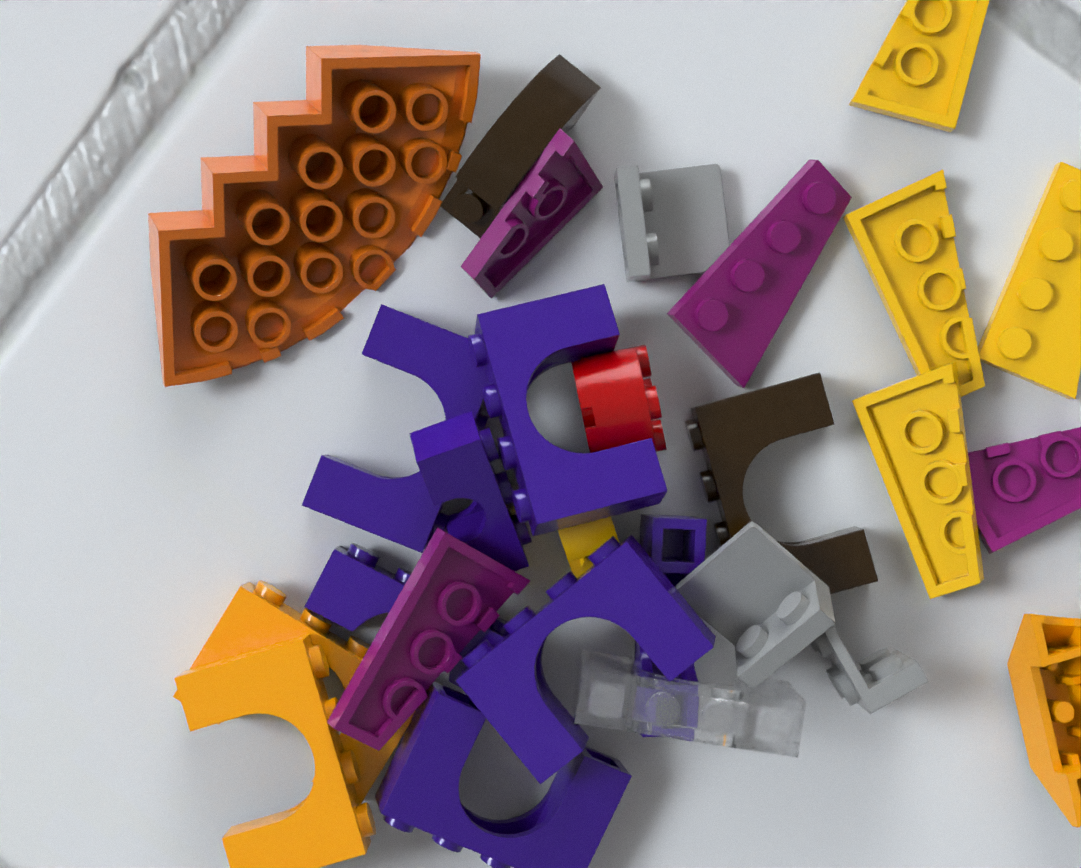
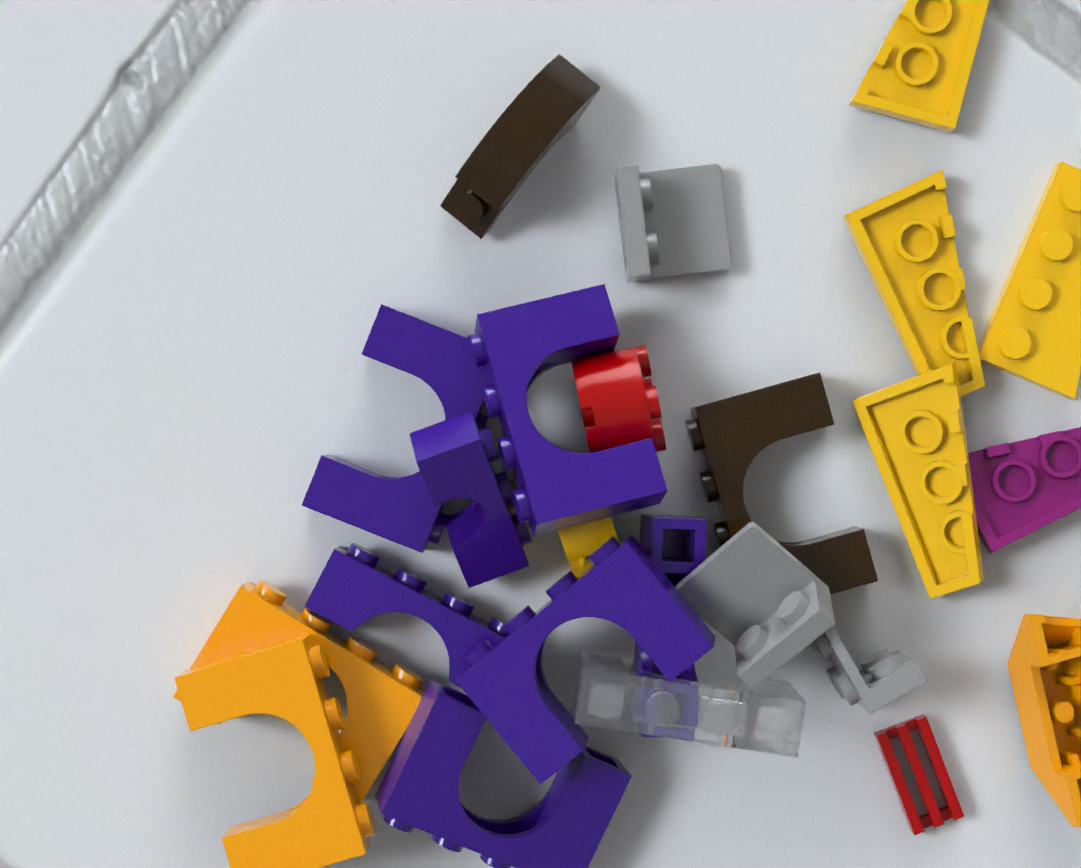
orange brick [148,45,481,387] -> none
magenta wing [327,528,530,751] -> none
magenta wing [461,128,603,299] -> none
magenta wing [667,159,852,388] -> none
none -> red tile [874,714,964,835]

